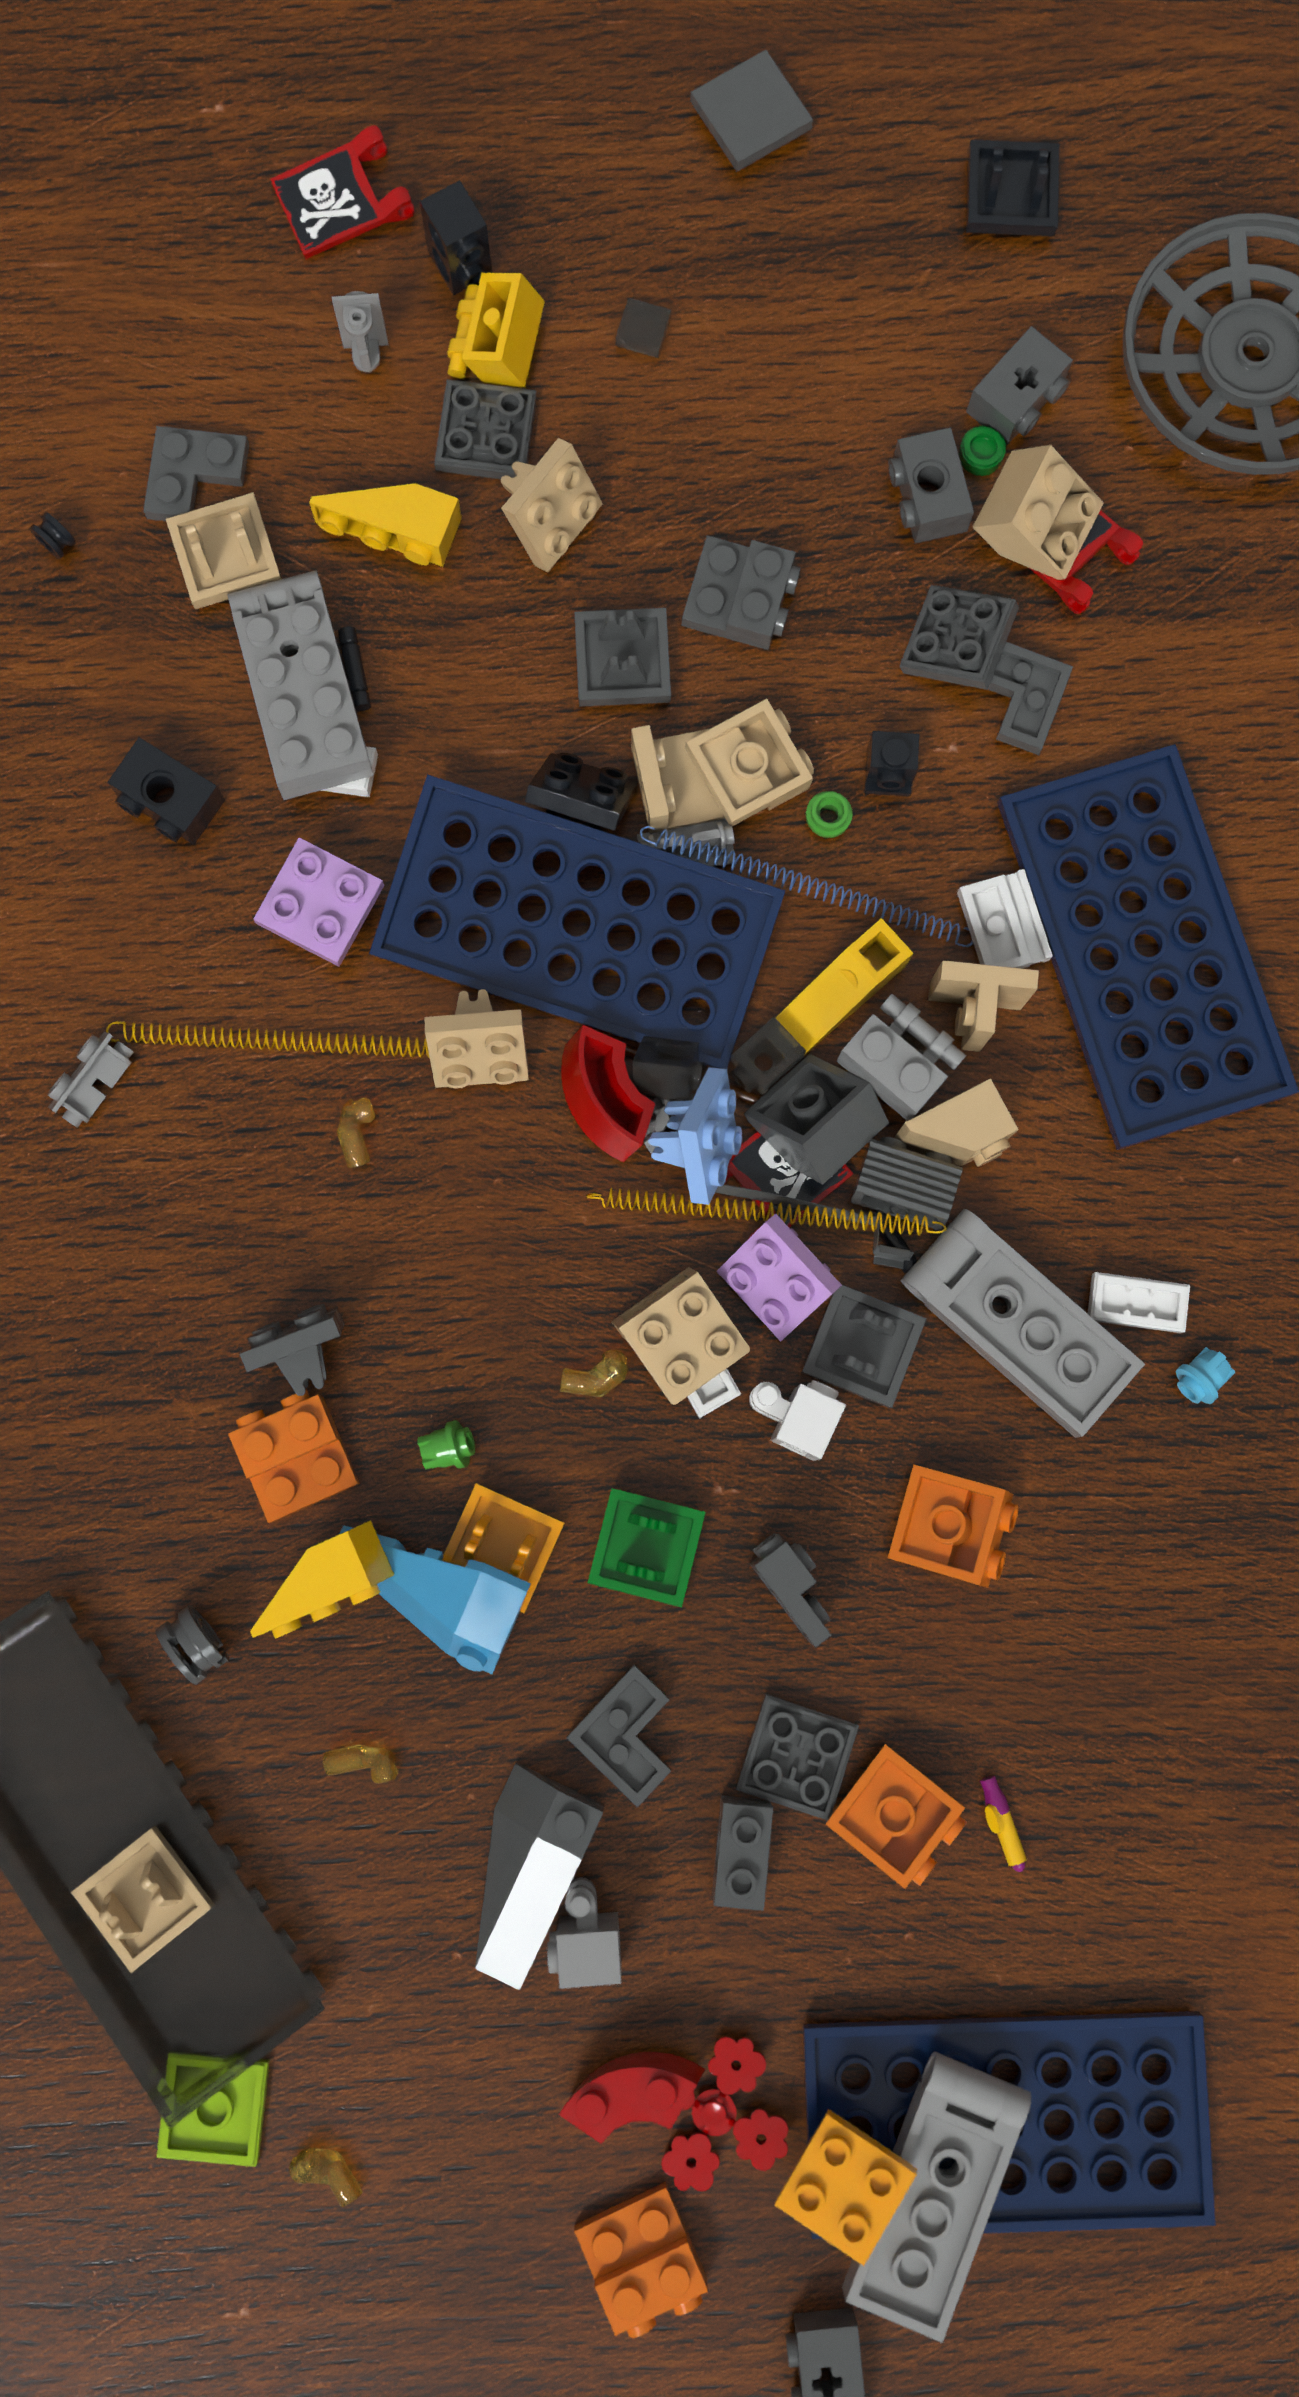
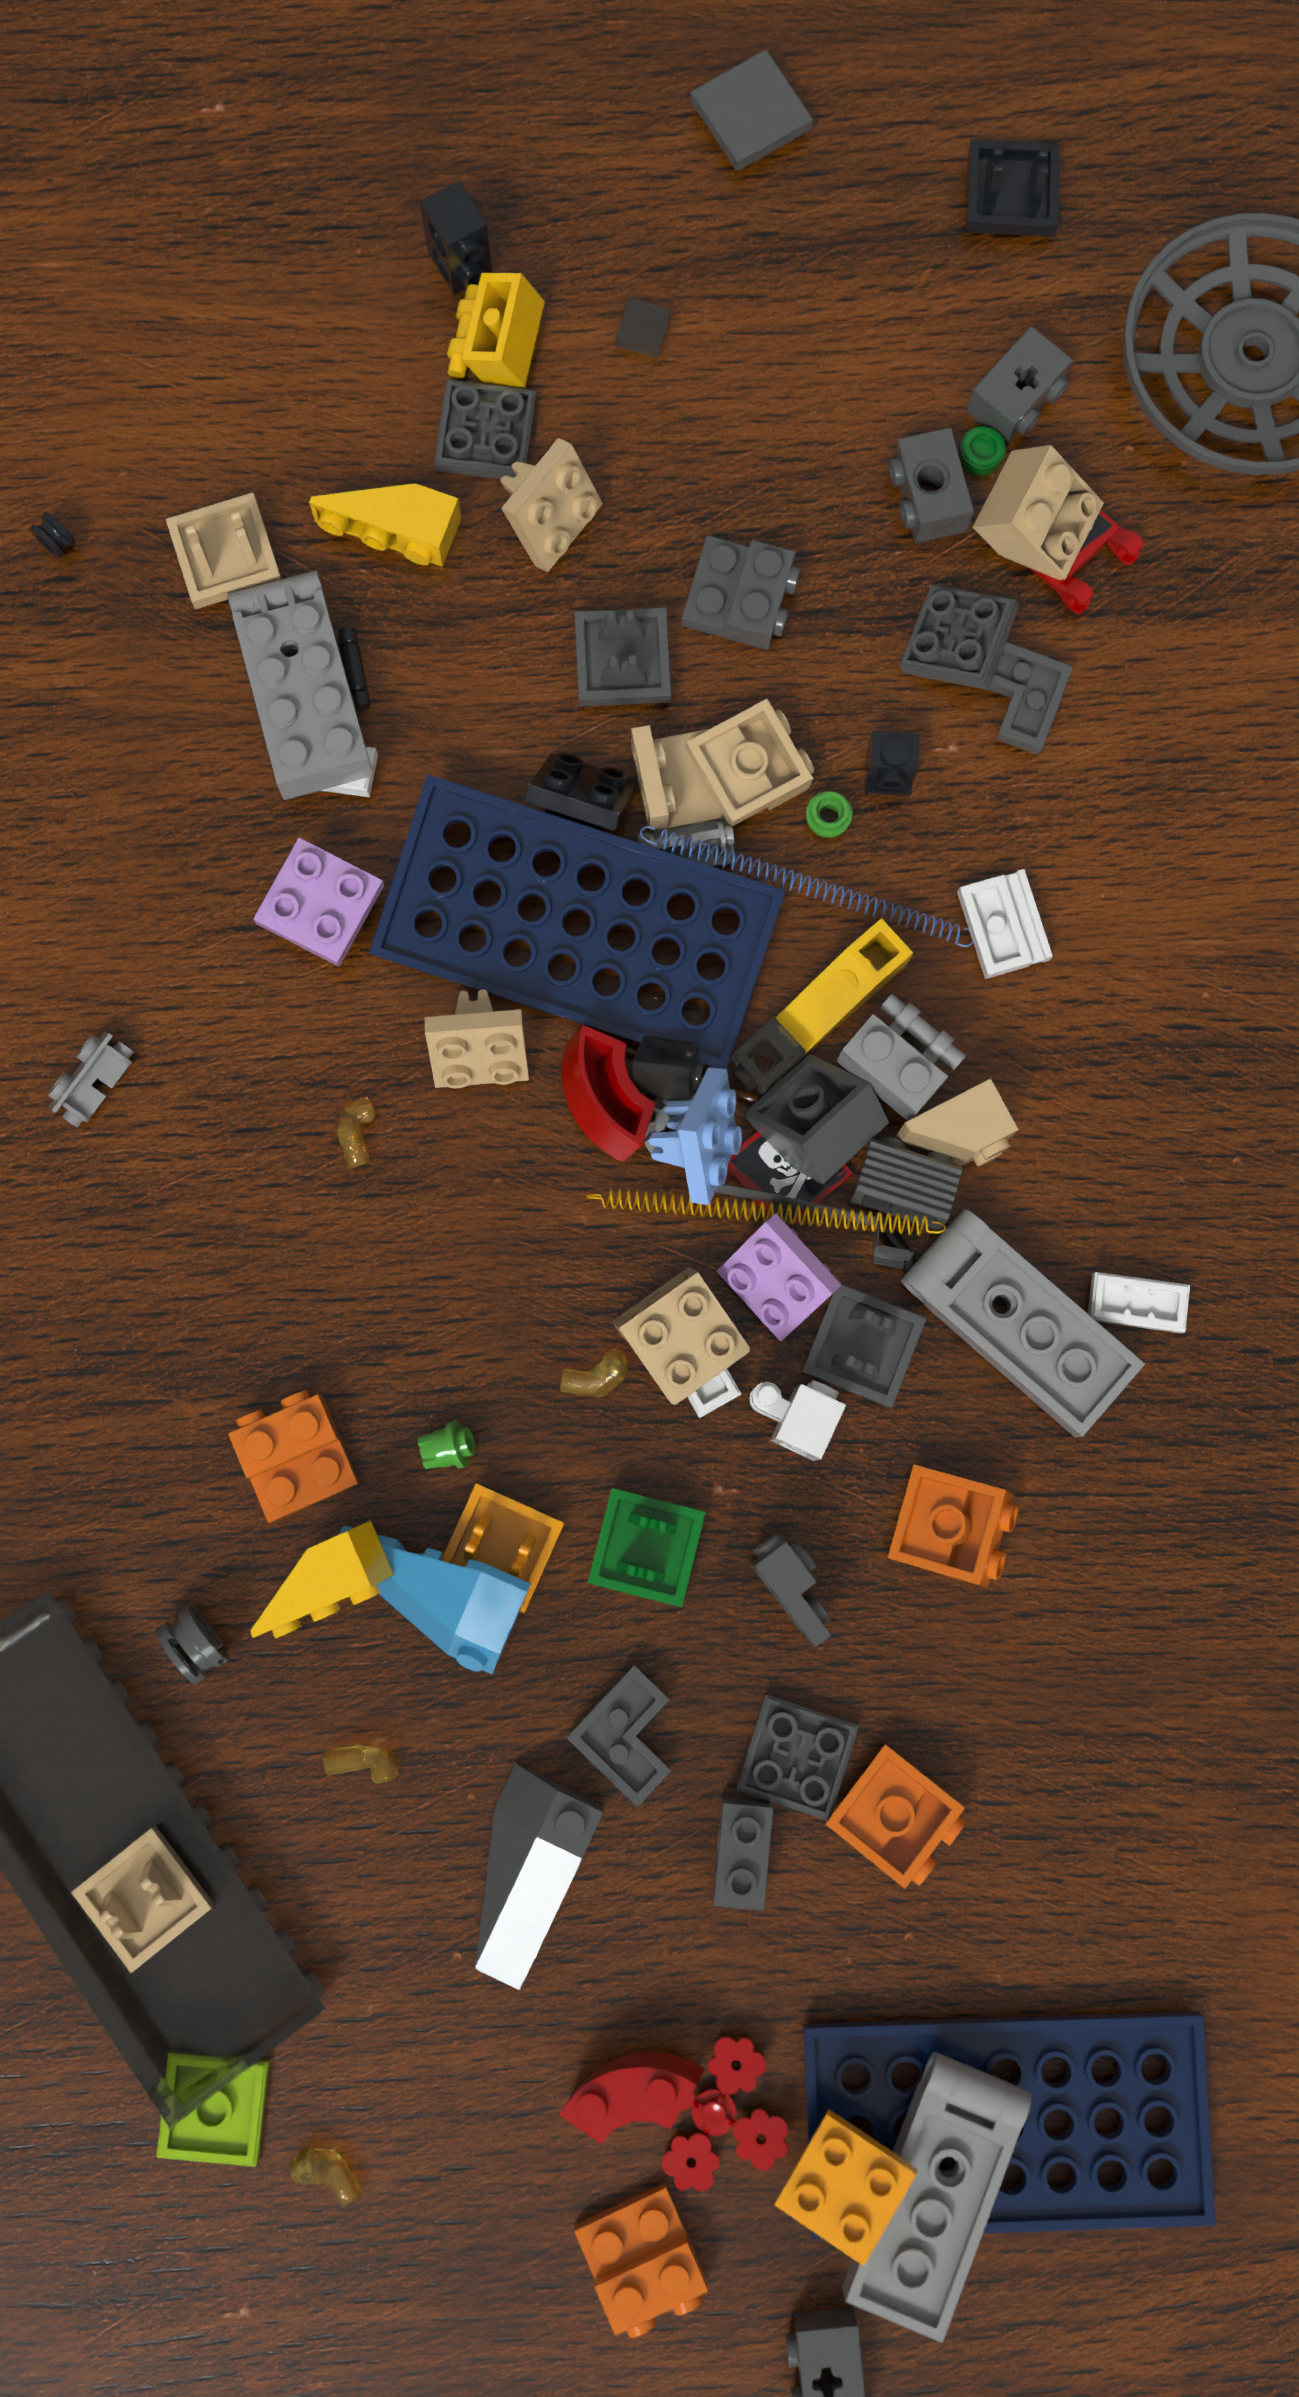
yellow piece [106,1021,430,1059] -> none
black brick [107,737,225,845] -> none
dark grey plate [143,426,250,521] -> none
dark grey plate [240,1303,345,1396] -> none
flag [270,125,415,259] -> none
light grey hinge [332,291,388,372] -> none
light grey brick [547,1877,621,1989] -> none
tan bracket [928,960,1039,1052] -> none
yellow piece [980,1775,1027,1872] -> none
dark blue piece [997,744,1299,1150] -> none
medium azure hose [1176,1347,1235,1404] -> none

